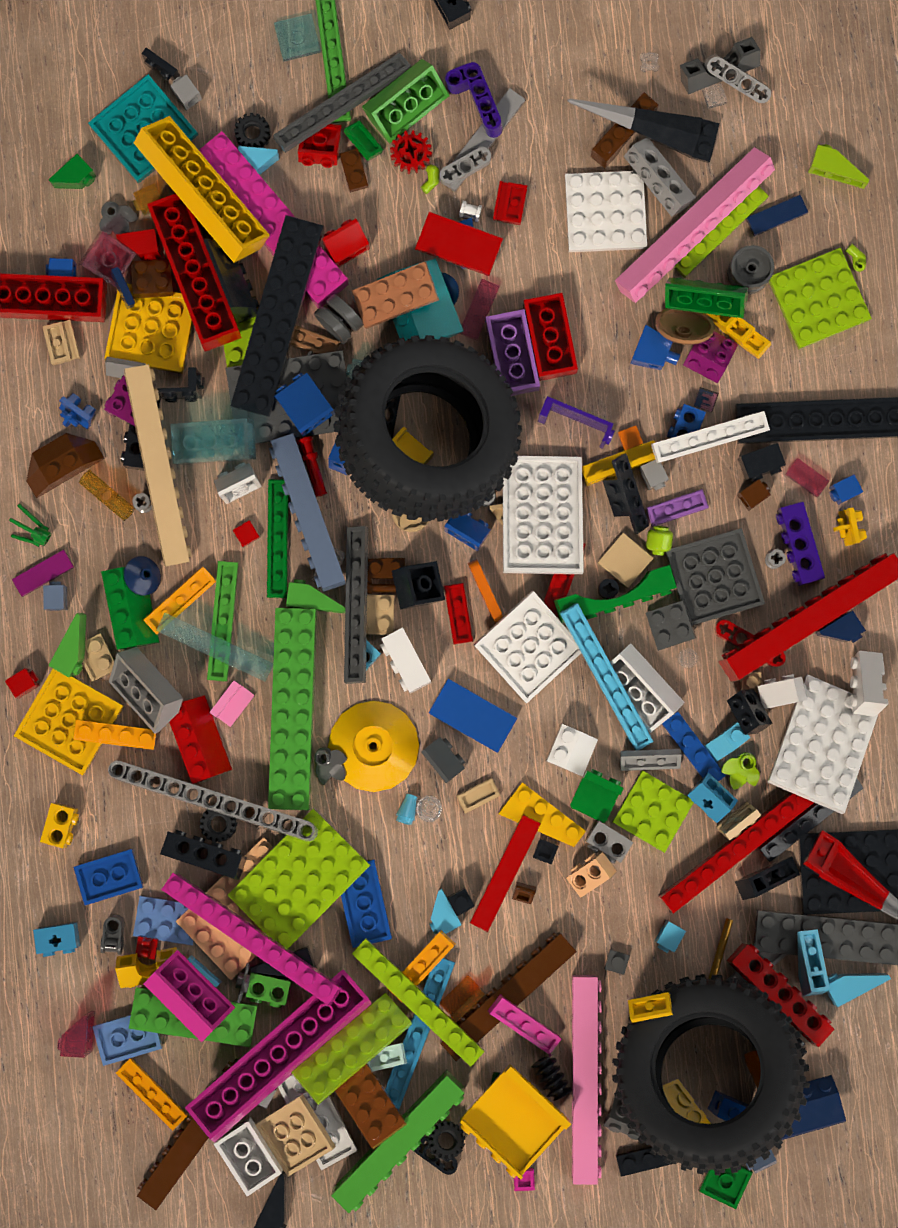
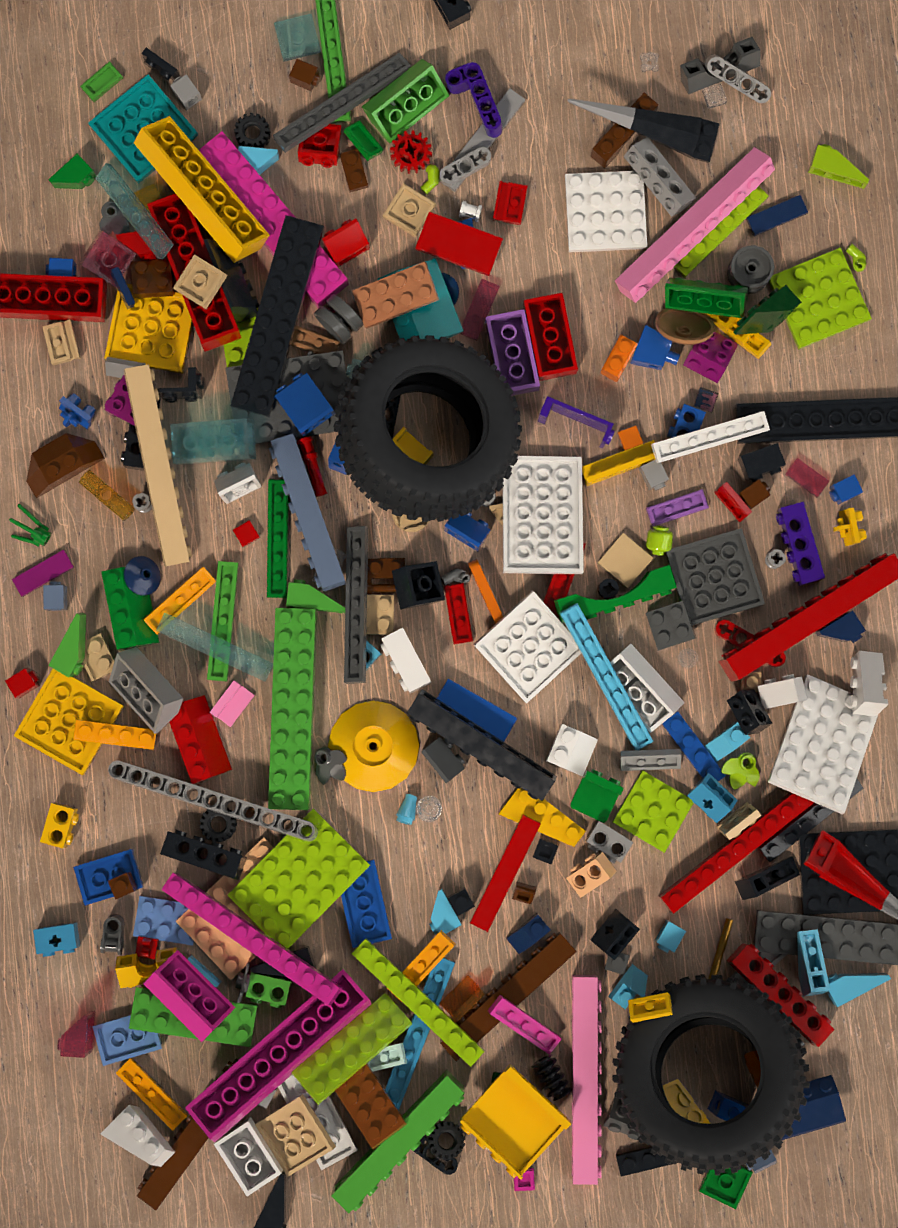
tan tile [456,778,501,814] -> none
black bracket [603,454,649,534] -> none
none -> bright green tile [80,61,123,102]
none -> clear light blue plate [96,163,174,259]
none -> white wedge [100,1105,175,1167]
none -> reddish brown brick [108,871,138,900]
none -> tan plate [173,255,228,309]
none -> reddish brown brick [289,59,321,92]
none -> tan tile [383,183,437,238]
none -> black brick [407,689,557,801]
none -> dark grey arm [440,568,471,586]
none -> dark blue slope [506,913,551,954]
none -> black brick [590,909,640,960]
none -> orange brick [600,335,638,382]
none -> medium azure slope [608,964,648,1009]
none -> red plate [714,482,752,522]
none -> dark green slope [733,285,802,335]

